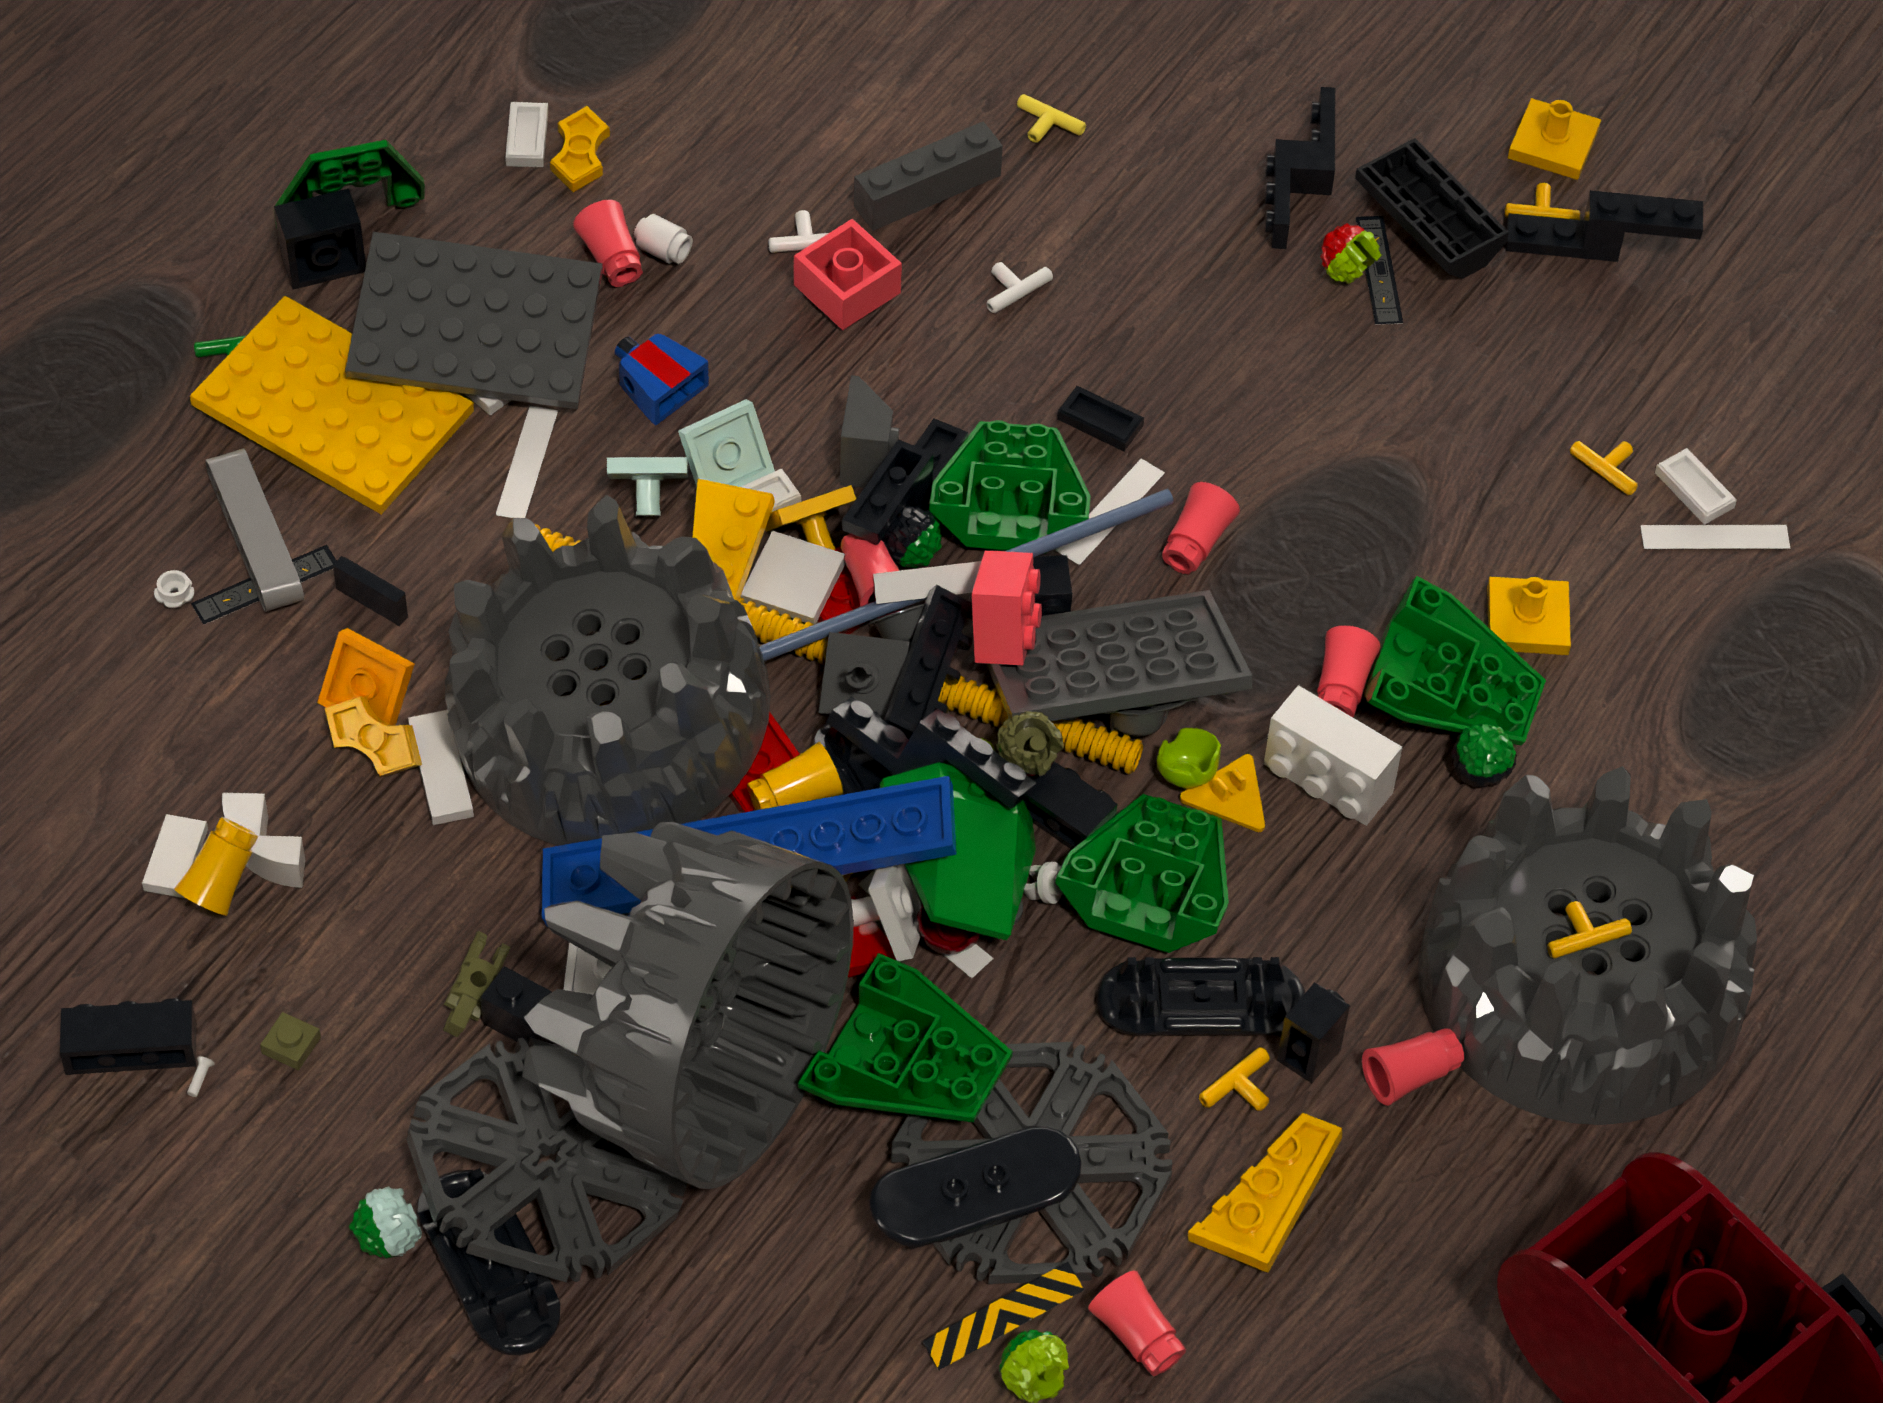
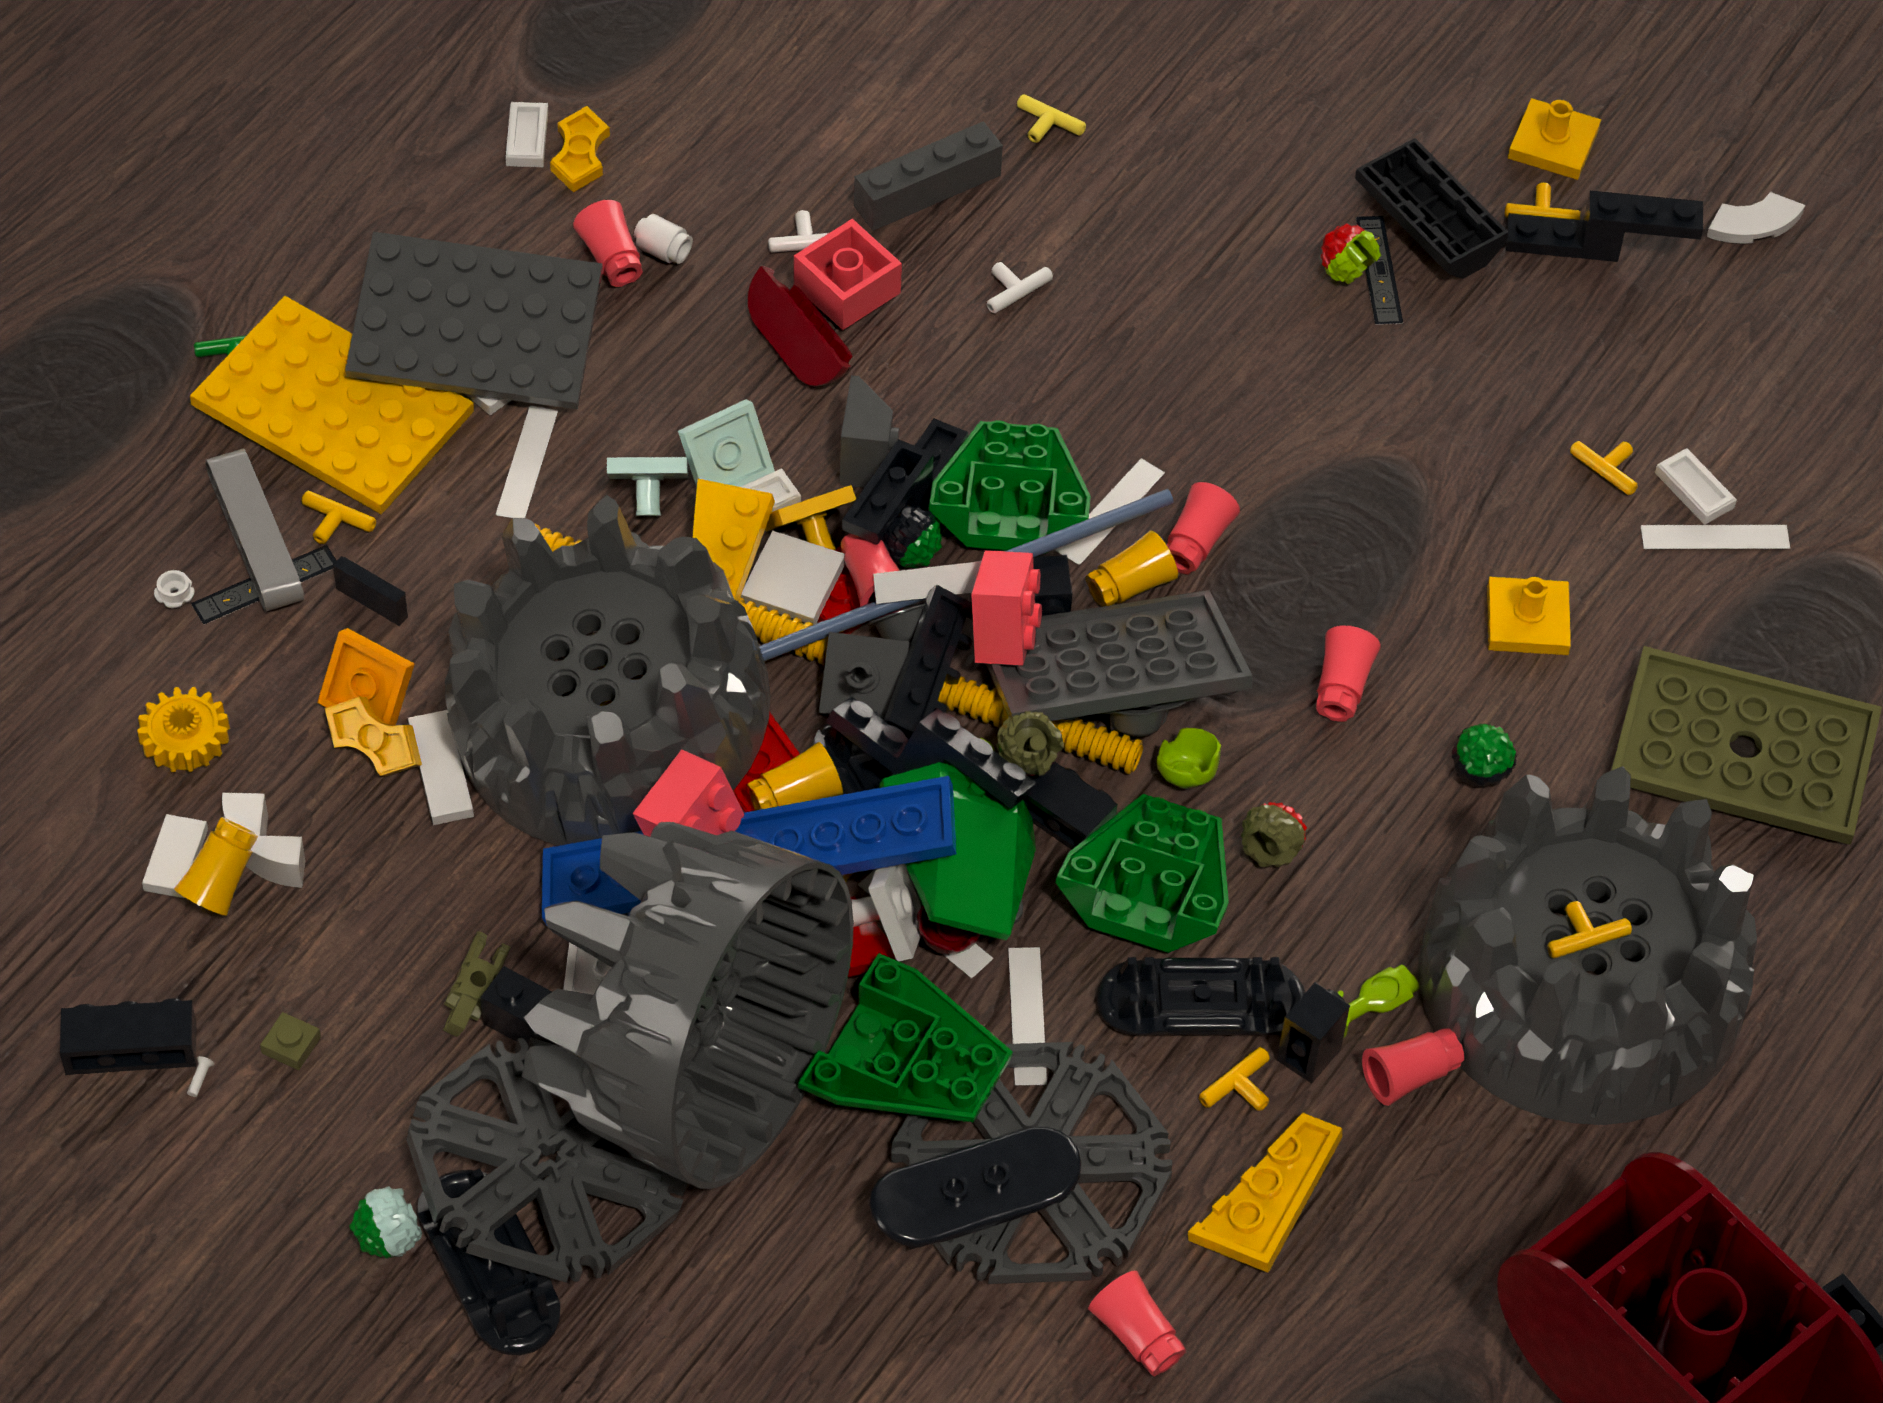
green wedge [274,140,425,229] -> none
black brick [274,188,366,290] -> none
blue torso [615,334,709,426] -> none
sticker [923,1262,1084,1370] -> none
lime piece [999,1330,1069,1403] -> none
white plate [1024,862,1063,904] -> none
black tile [1057,386,1144,452] -> none
yellow piece [1180,754,1265,832] -> none
white brick [1264,685,1402,826] -> none
black bracket [1265,87,1335,249] -> none
green wedge [1363,576,1546,746] -> none
none -> yellow gear [137,687,230,772]
none -> yellow piece [301,490,376,544]
none -> coral brick [633,750,745,837]
none -> dark red brick [748,266,853,386]
none -> white sticker [1008,947,1047,1085]
none -> yellow plant [1085,530,1178,607]
none -> olive piece [1241,802,1307,868]
none -> lime piece [1337,964,1419,1037]
none -> olive plate [1611,646,1882,845]
none -> white tile [1707,192,1805,244]

